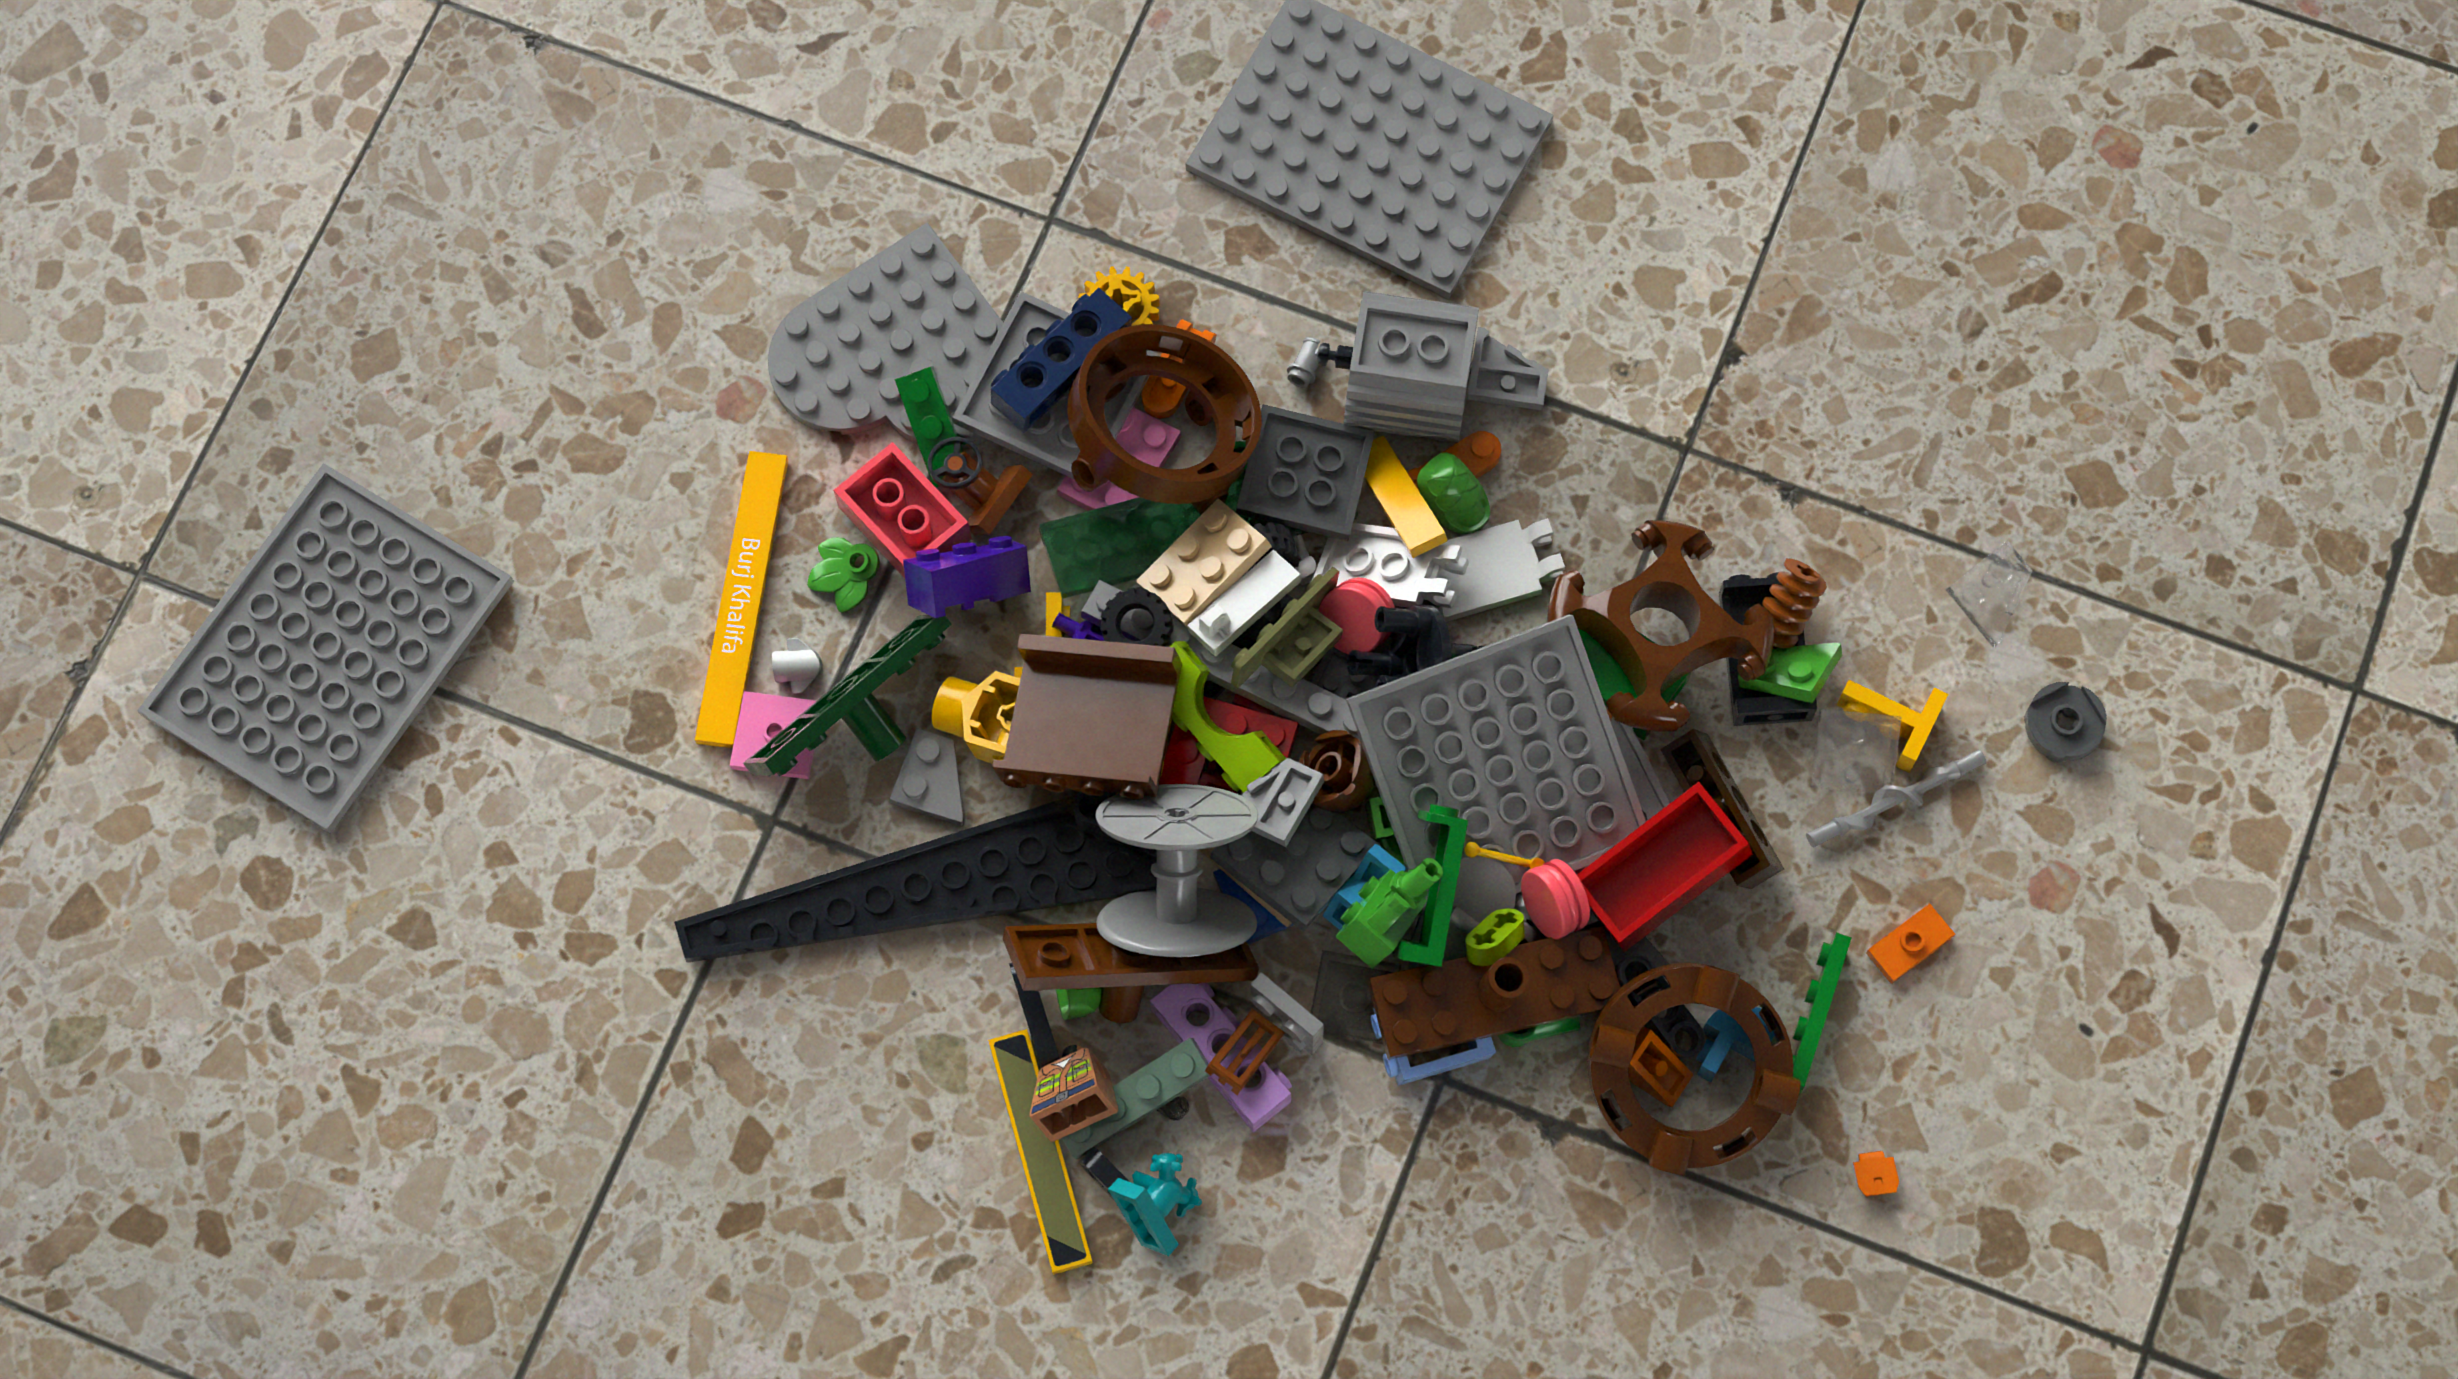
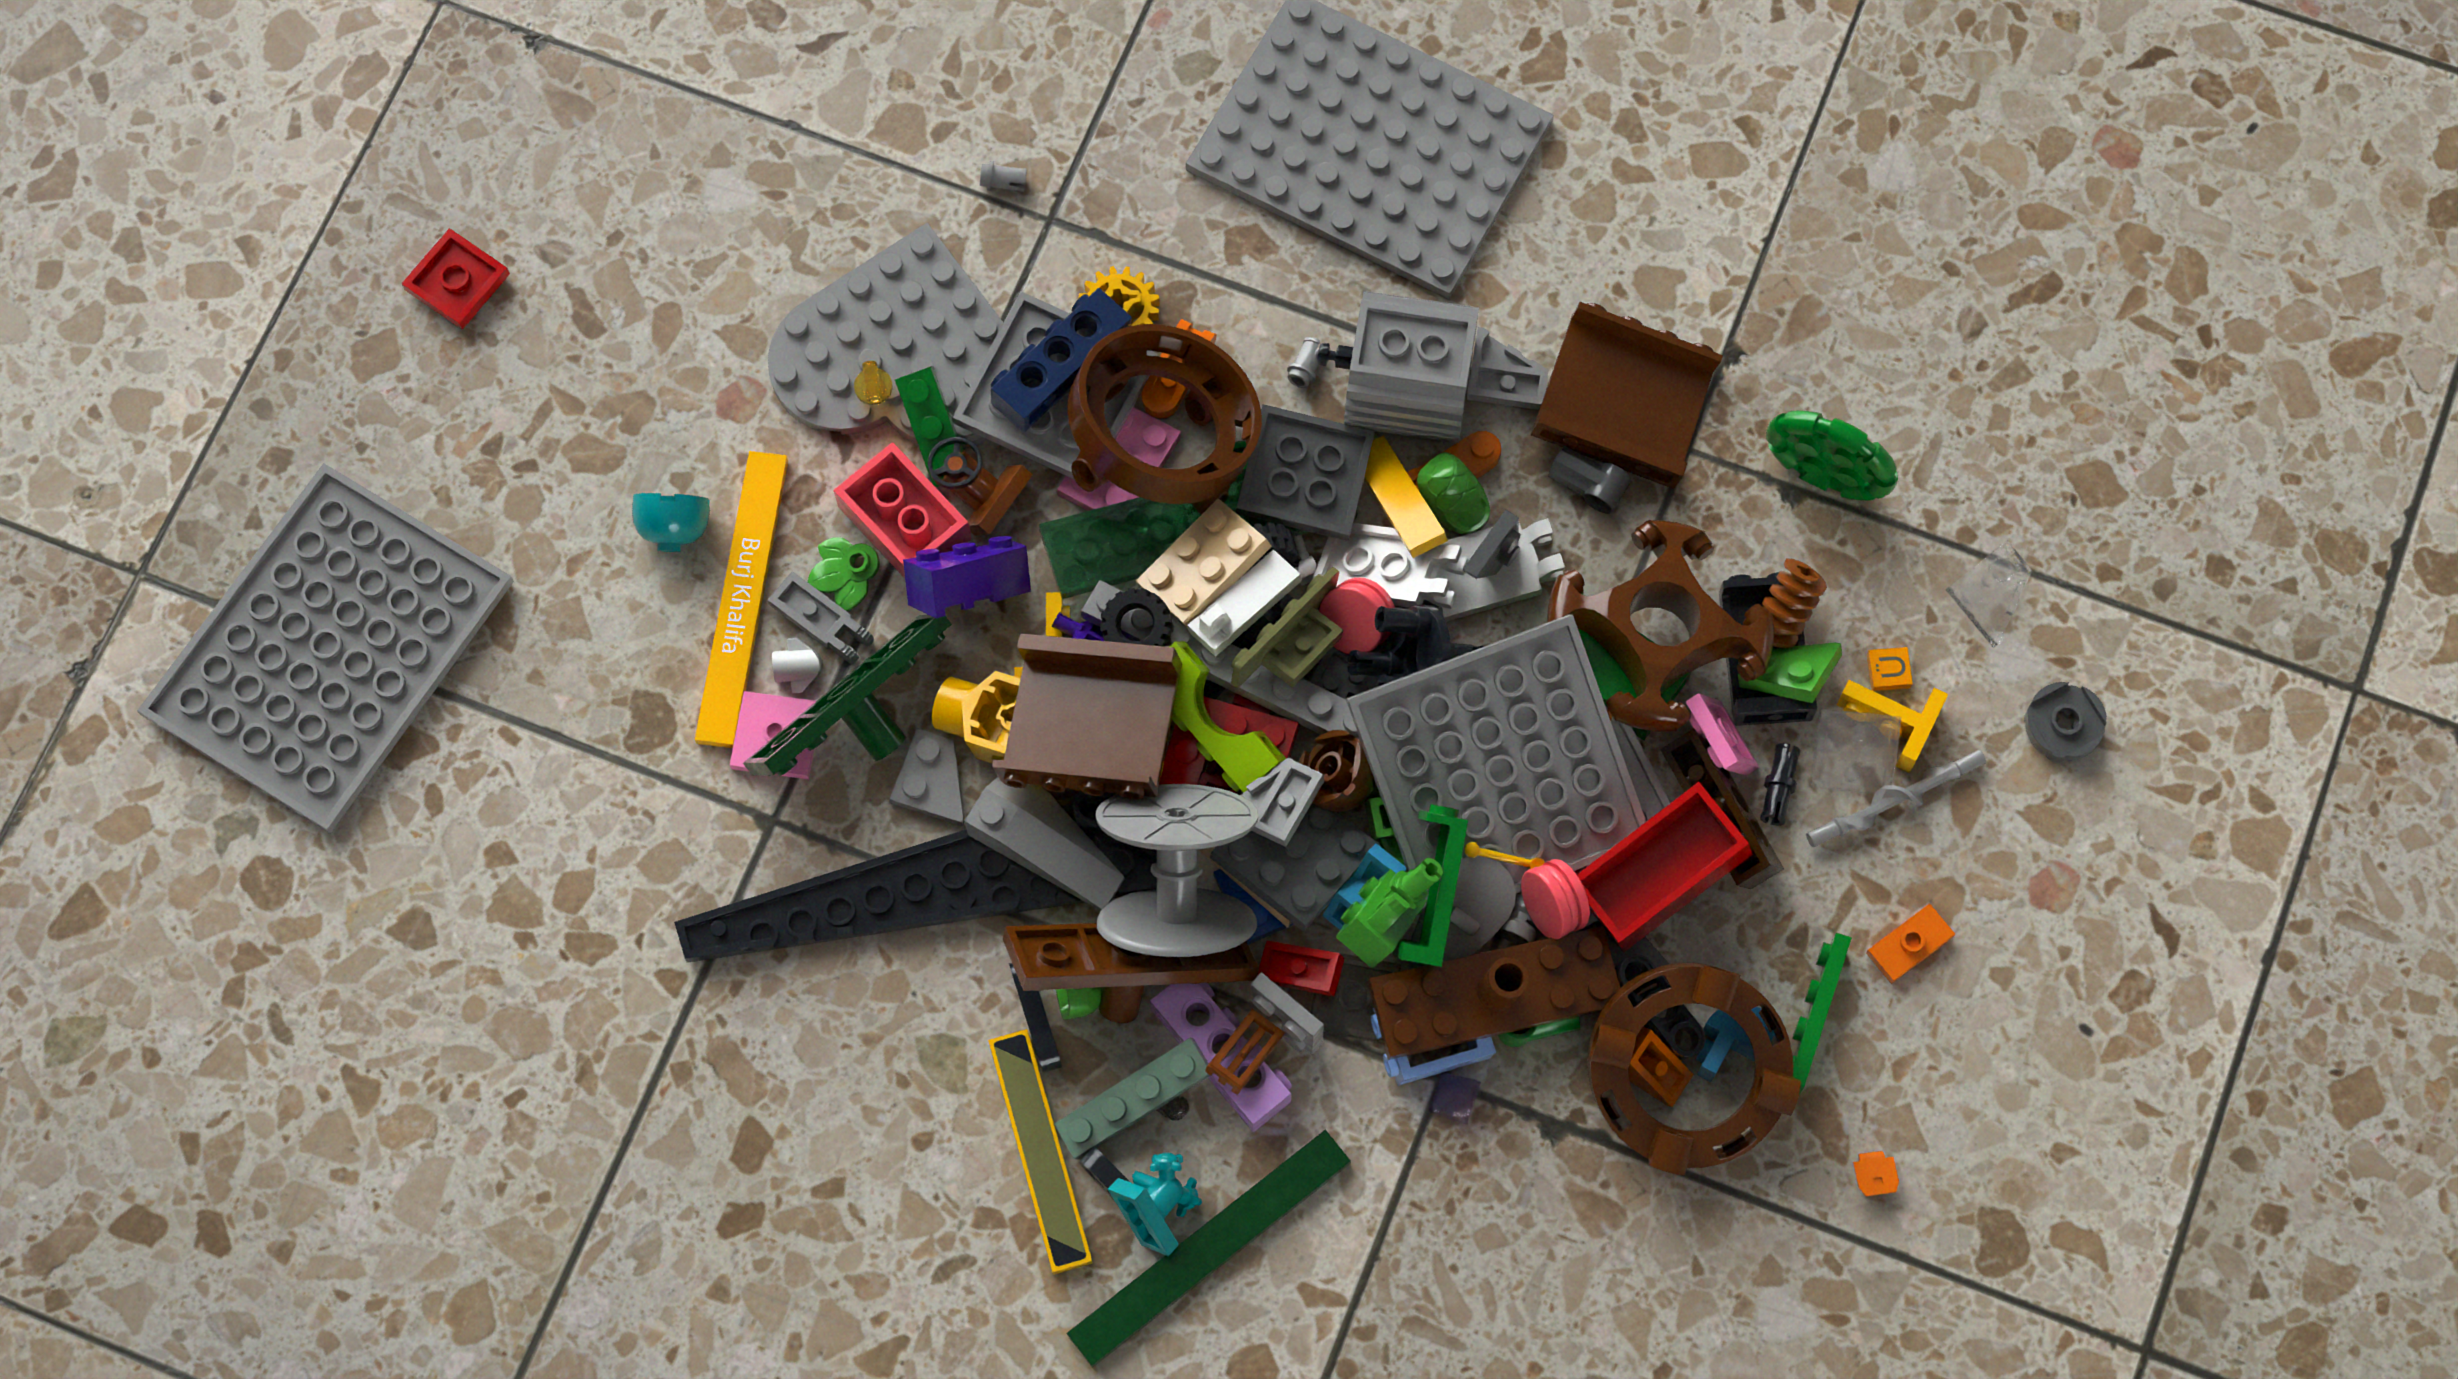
nougat torso [1030,1045,1118,1143] -> none
lime beam [1465,908,1525,966] -> none
none -> red plate [401,228,510,330]
none -> teal cylinder [632,493,710,552]
none -> light grey hinge [767,572,875,665]
none -> clear yellow plate [854,361,893,405]
none -> light grey wedge [964,777,1125,911]
none -> light grey pin [980,161,1027,192]
none -> dark green tile [1066,1129,1351,1368]
none -> red plate [1257,940,1345,996]
none -> clear purple slope [1429,1073,1482,1125]
none -> dark grey wing [1463,509,1521,579]
none -> reddish brown panel [1531,302,1723,489]
none -> dark grey piece [1548,446,1631,514]
none -> bright pink plate [1685,693,1760,776]
none -> black pin [1760,743,1801,826]
none -> green plate [1766,410,1898,501]
none -> light orange tile [1866,647,1913,691]

